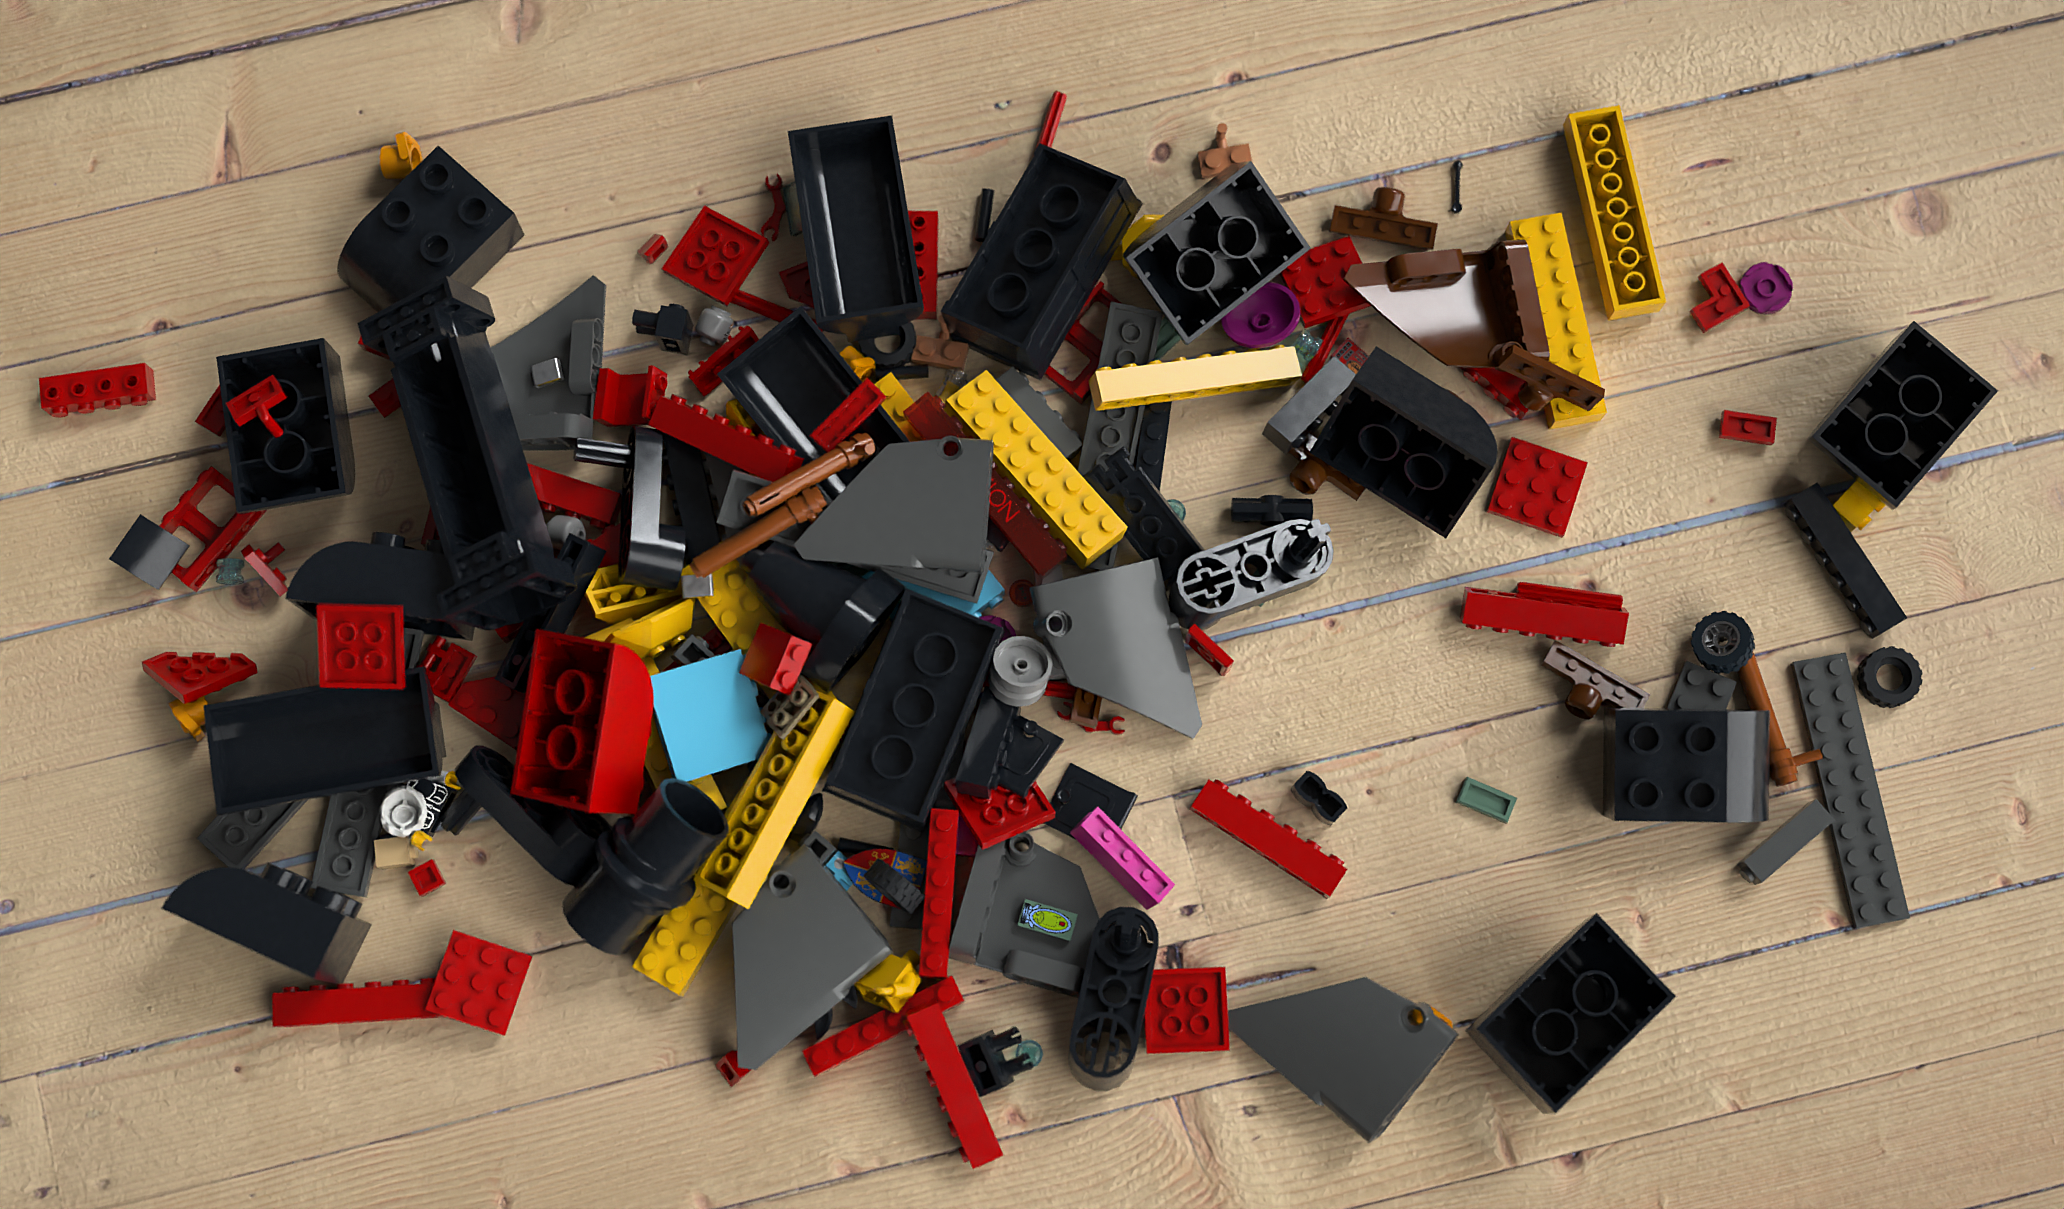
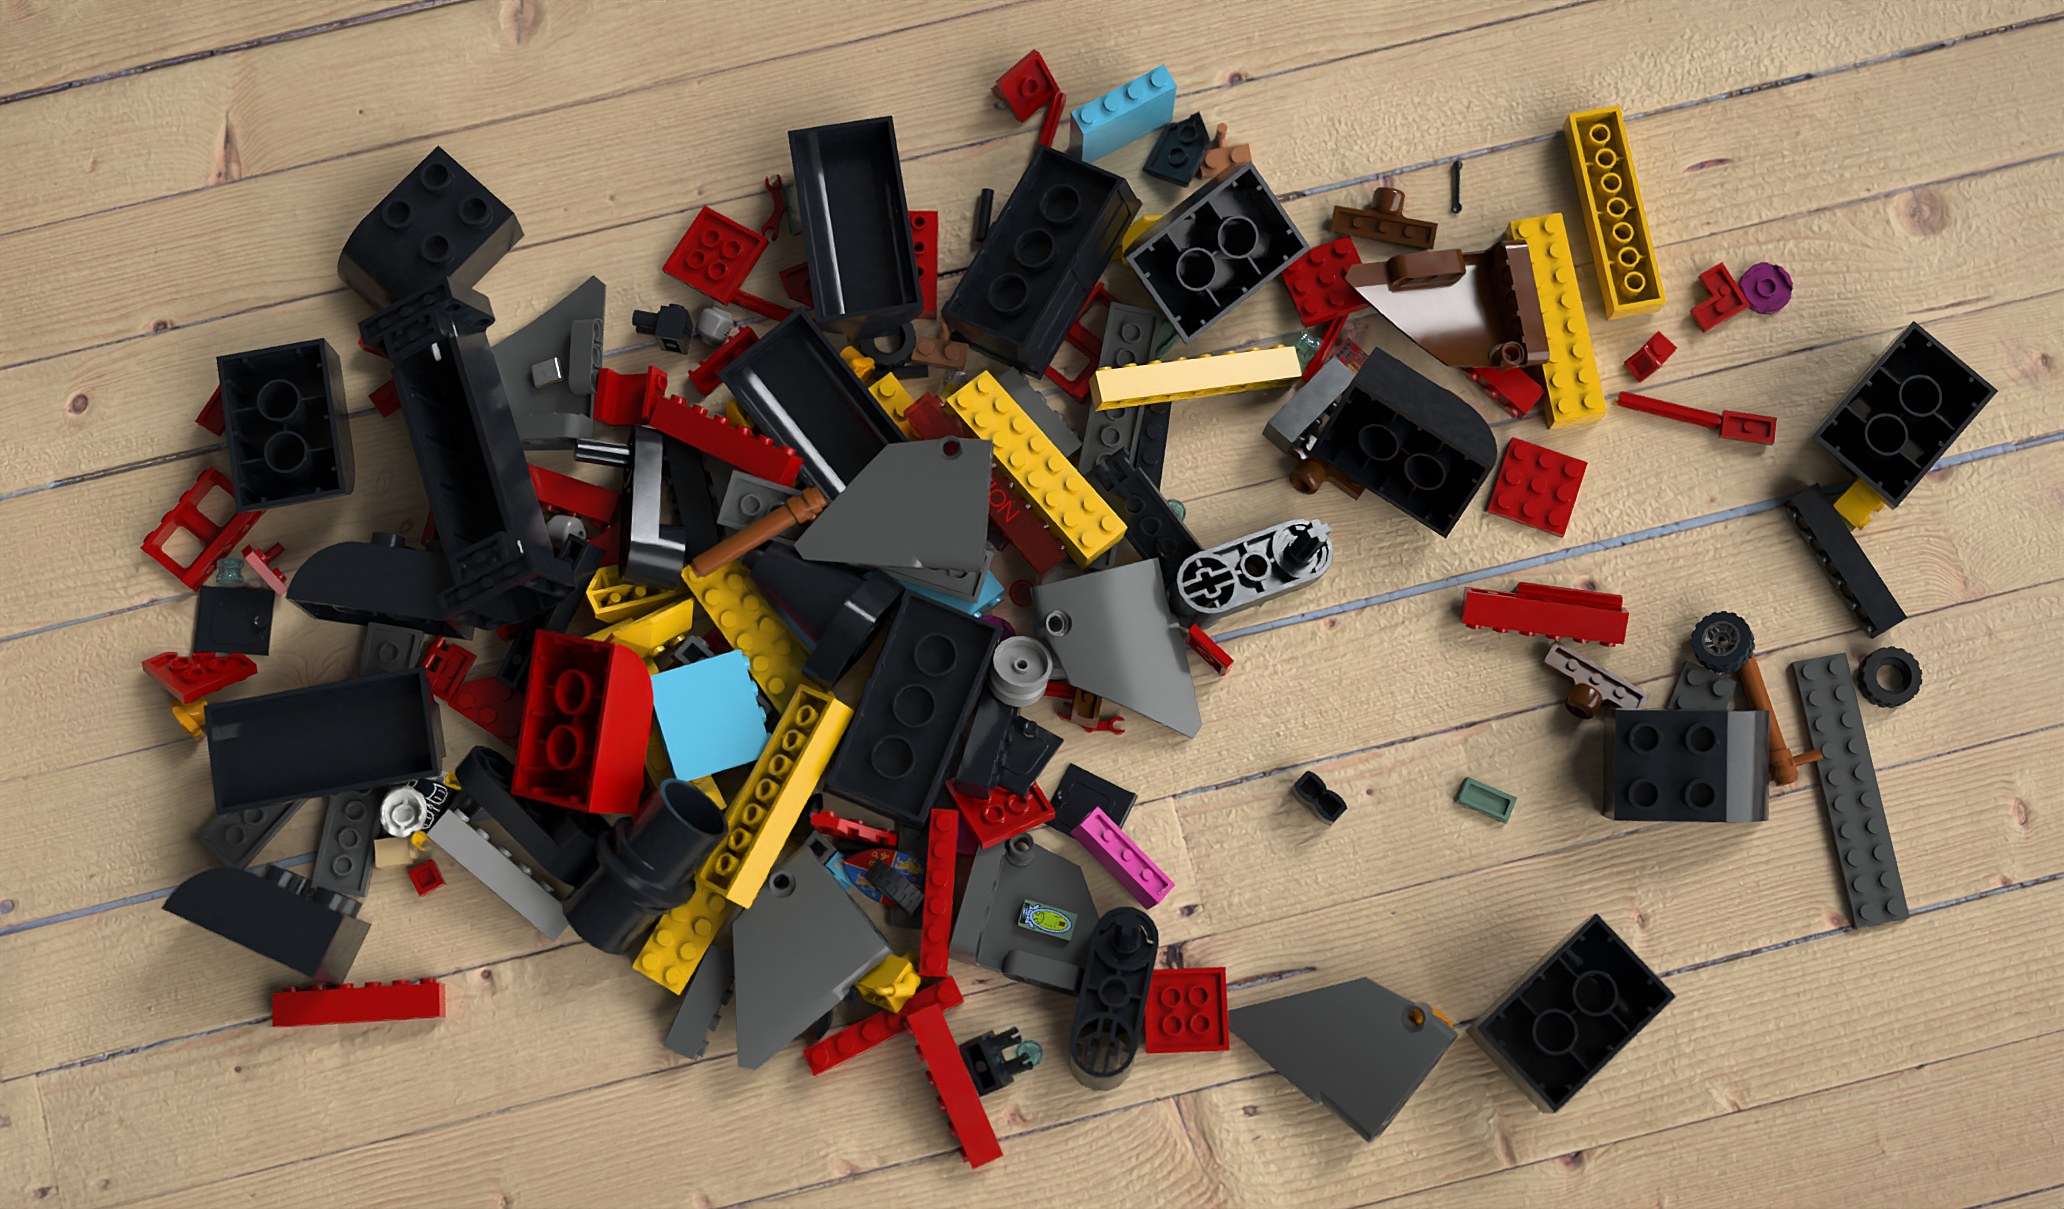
red brick [39,363,156,417] -> none
black slope [109,514,190,590] -> none
red plate [226,375,287,438] -> none
red plate [317,603,405,689] -> none
light orange piece [380,132,423,180] -> none
red plate [424,930,533,1036] -> none
red slope [637,234,668,264] -> none
flat silver piece [681,574,714,598] -> none
red tile [716,1050,751,1087] -> none
red brick [739,622,812,695] -> none
dark orange cylinder [742,433,876,517] -> none
dark tan slope [760,673,819,739] -> none
red plate [809,378,887,453] -> none
red brick [1189,779,1348,899] -> none
magenta dish [1221,282,1300,348] -> none
black piece [1231,495,1313,526] -> none
reddish brown plate [1498,345,1605,411] -> none
dark grey brick [1737,799,1835,885] -> none
none -> black container [193,585,276,656]
none -> light grey brick [426,808,569,941]
none -> dark grey brick [663,944,735,1061]
none -> red plate [810,810,899,849]
none -> red bracket [991,49,1061,123]
none -> medium azure brick [1069,64,1177,164]
none -> black tile [1142,112,1211,188]
none -> red axle [1617,391,1722,430]
none -> red tile [1624,345,1663,383]
none -> red plate [1642,331,1678,365]

